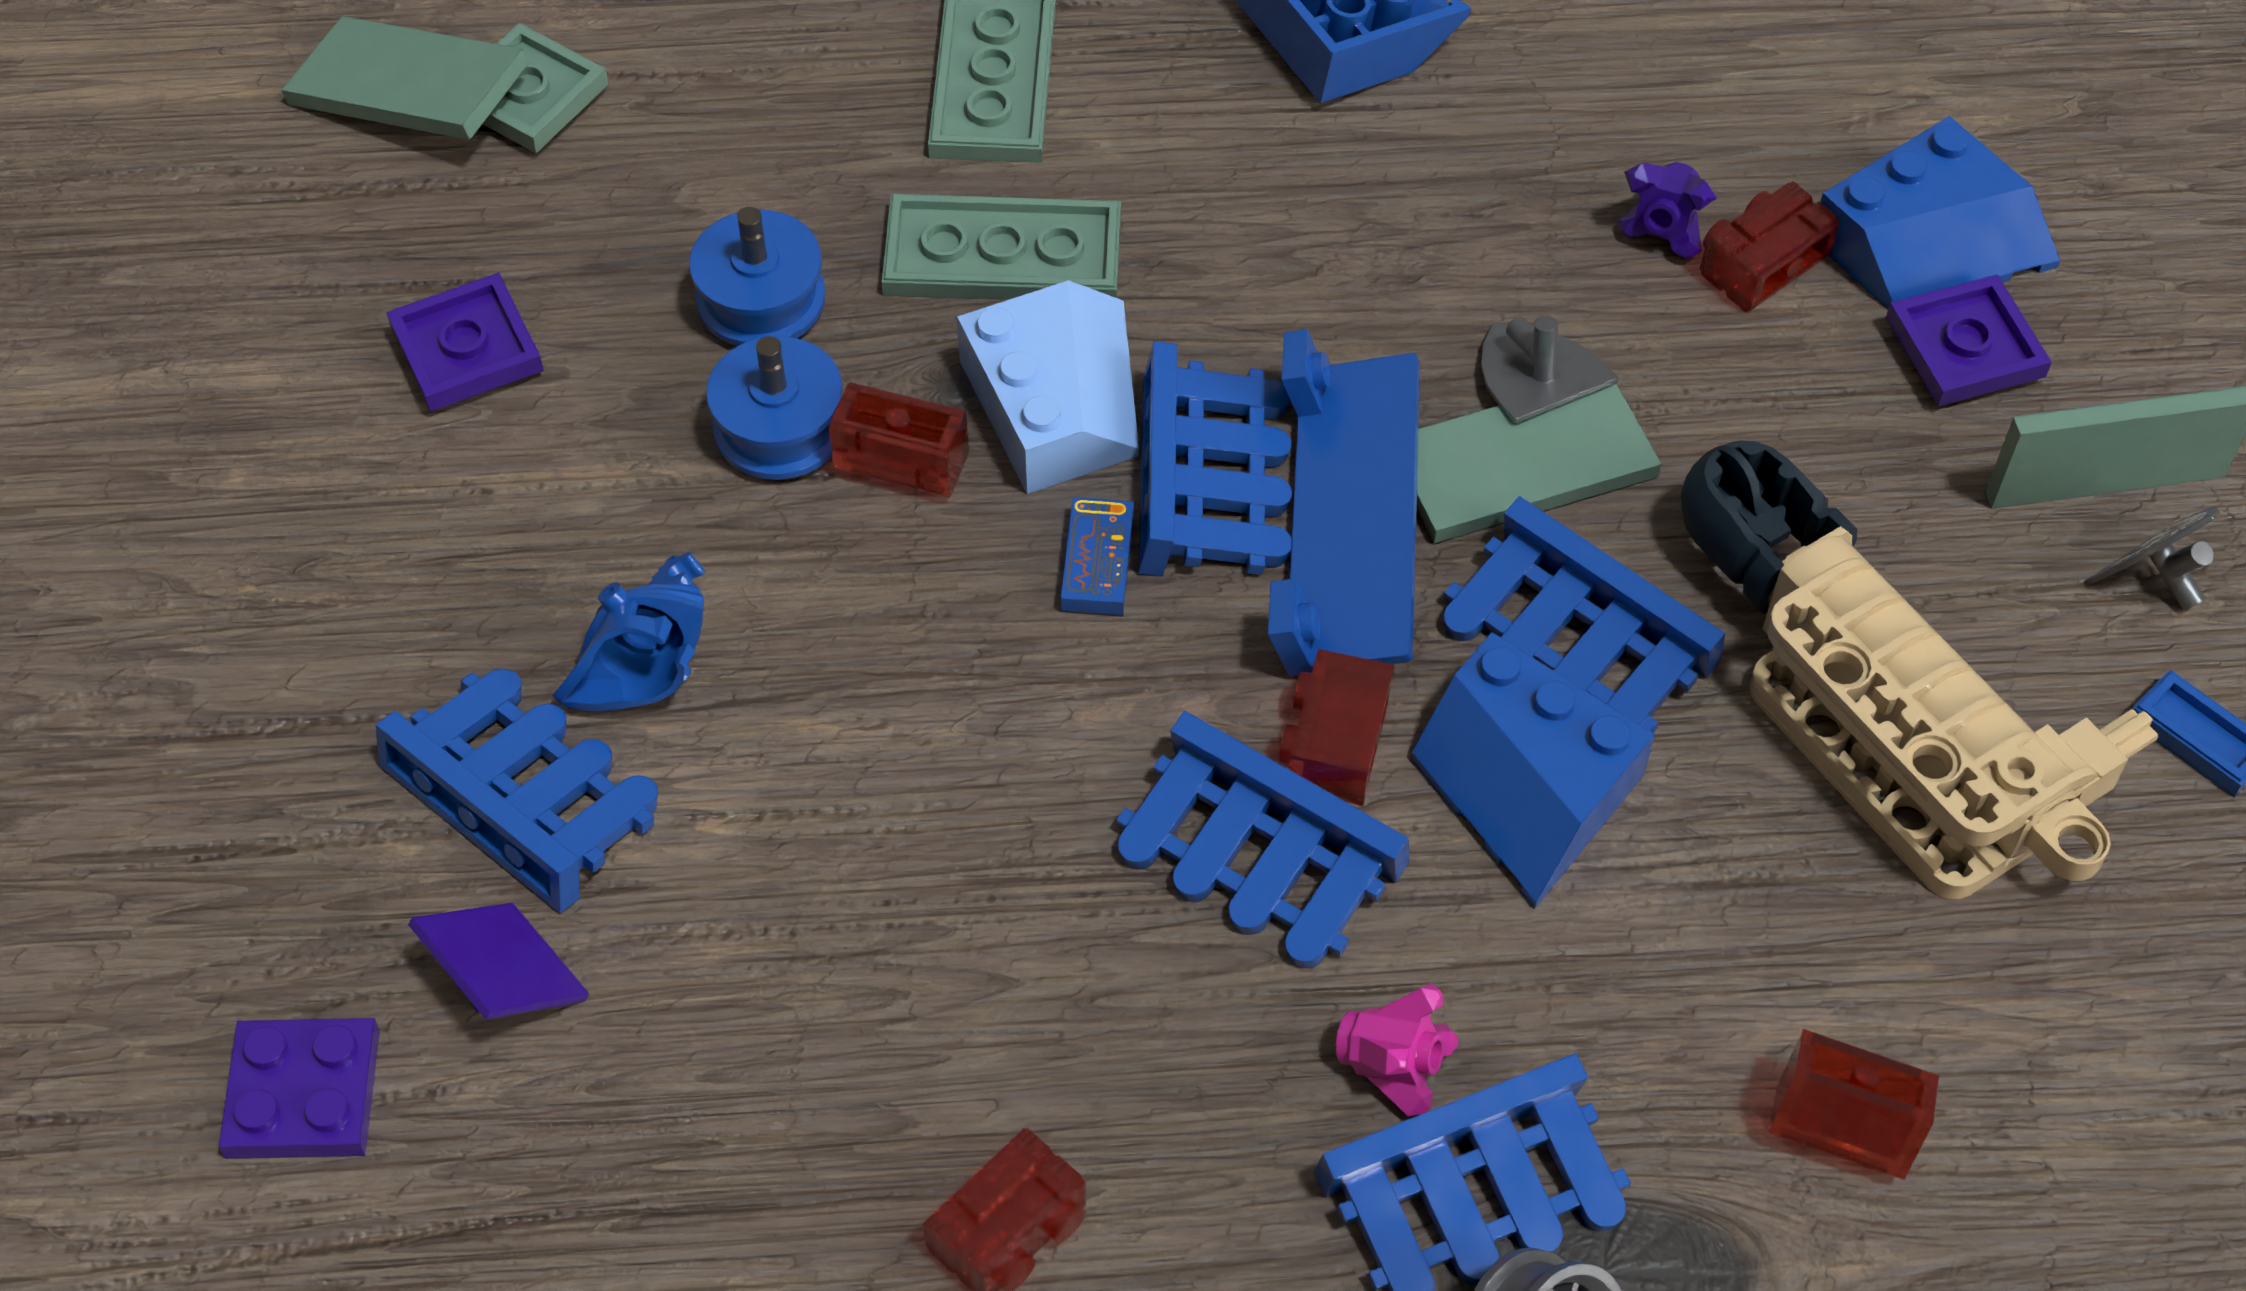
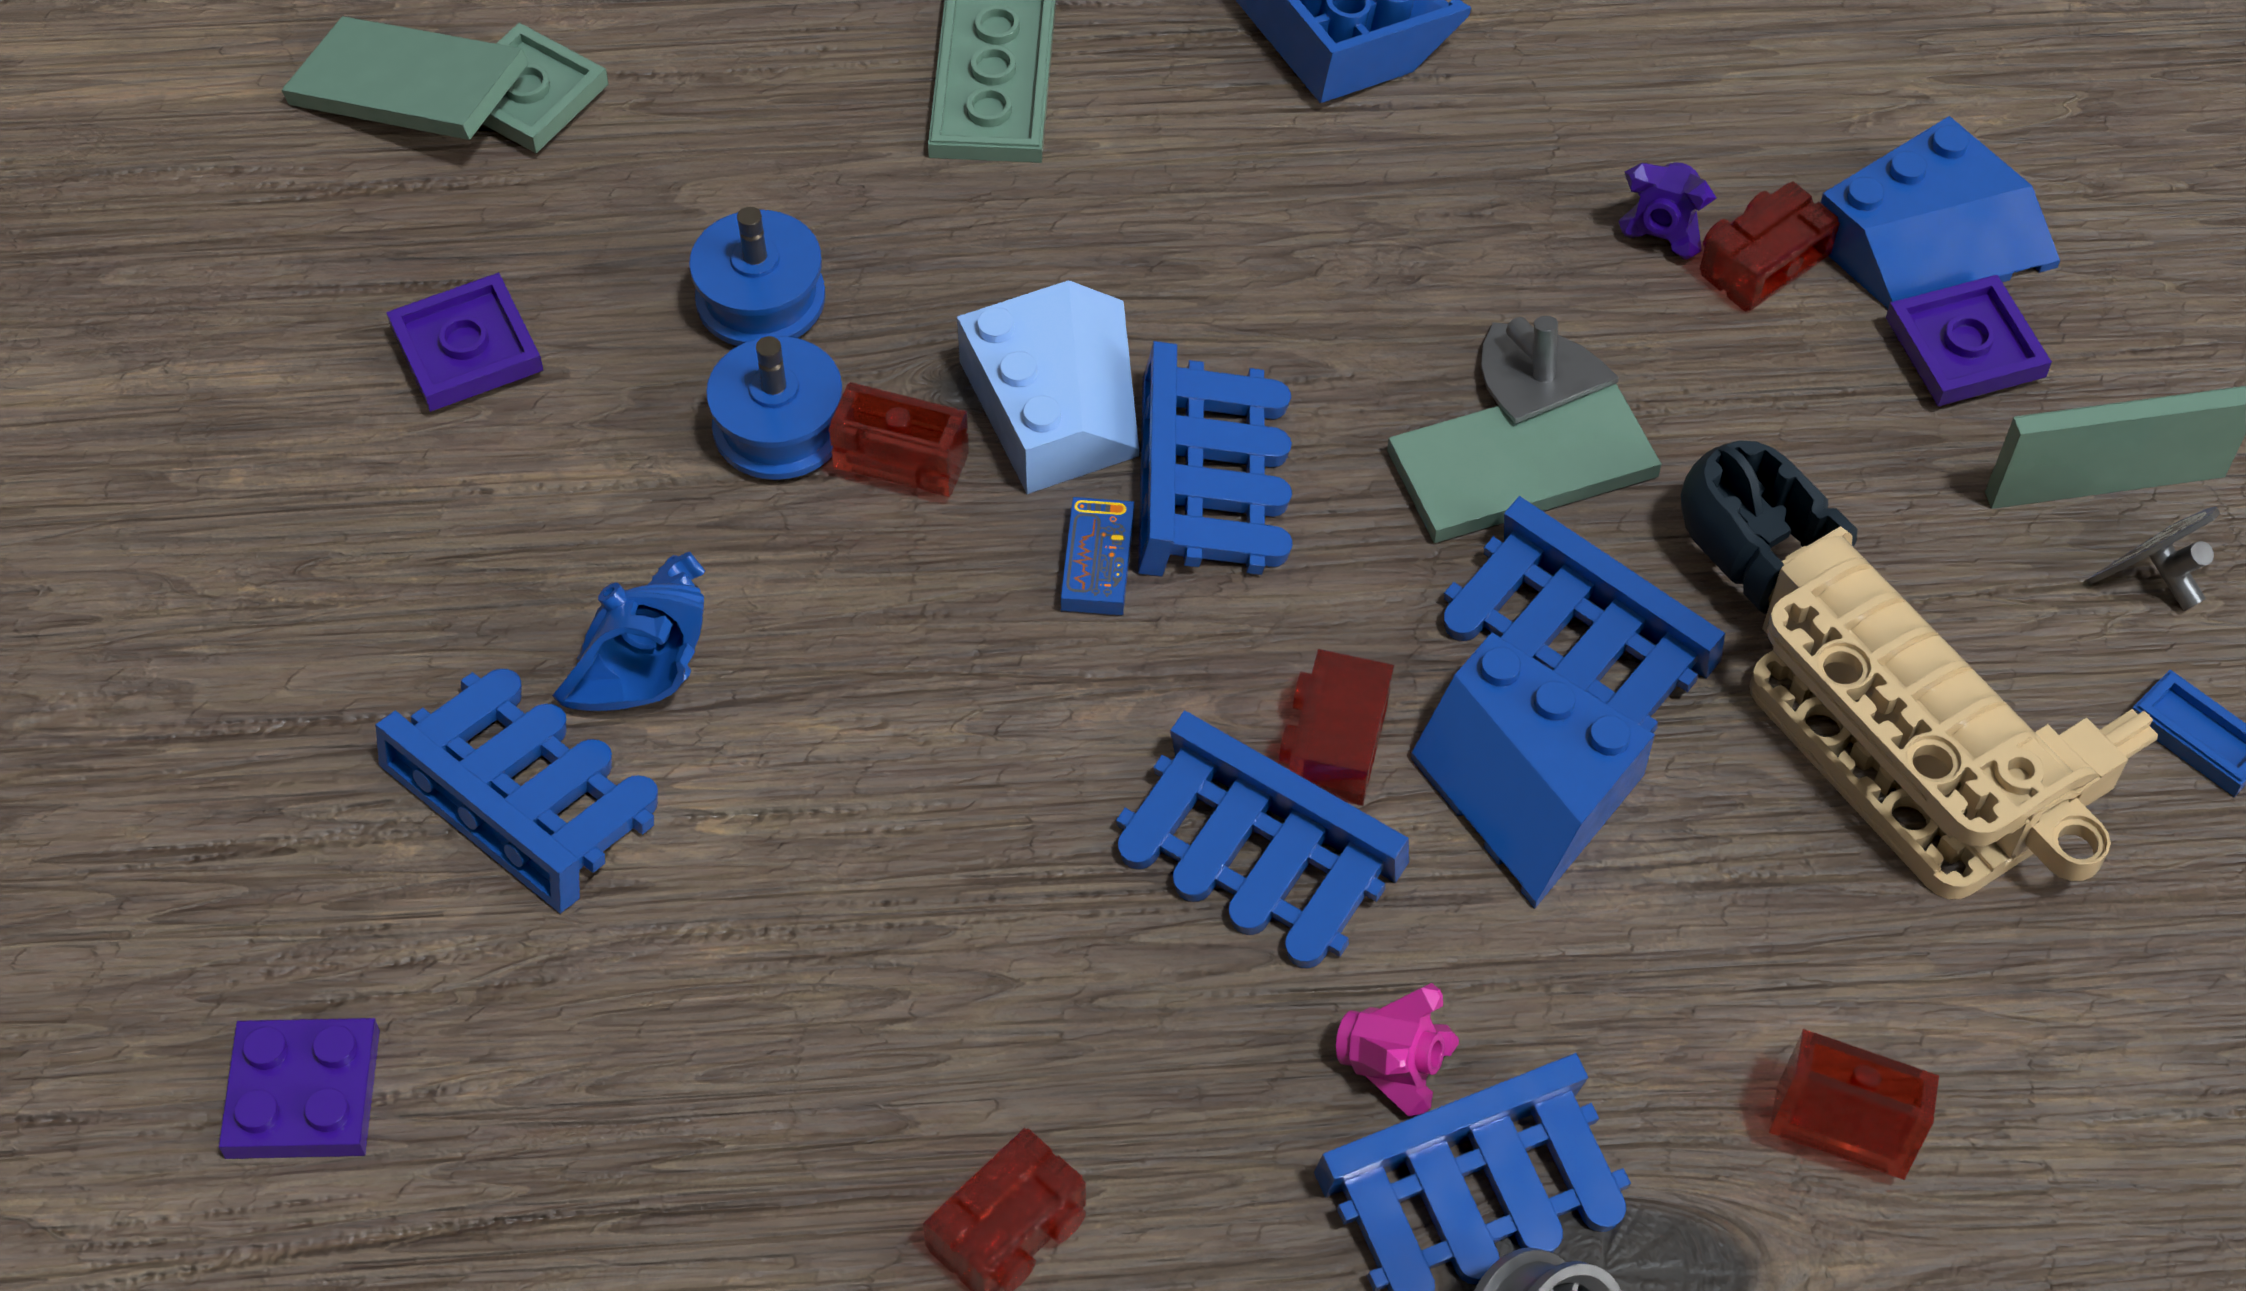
dark purple piece [408,903,589,1020] -> none
sand green tile [882,194,1121,300] -> none
blue bracket [1268,329,1420,676] -> none

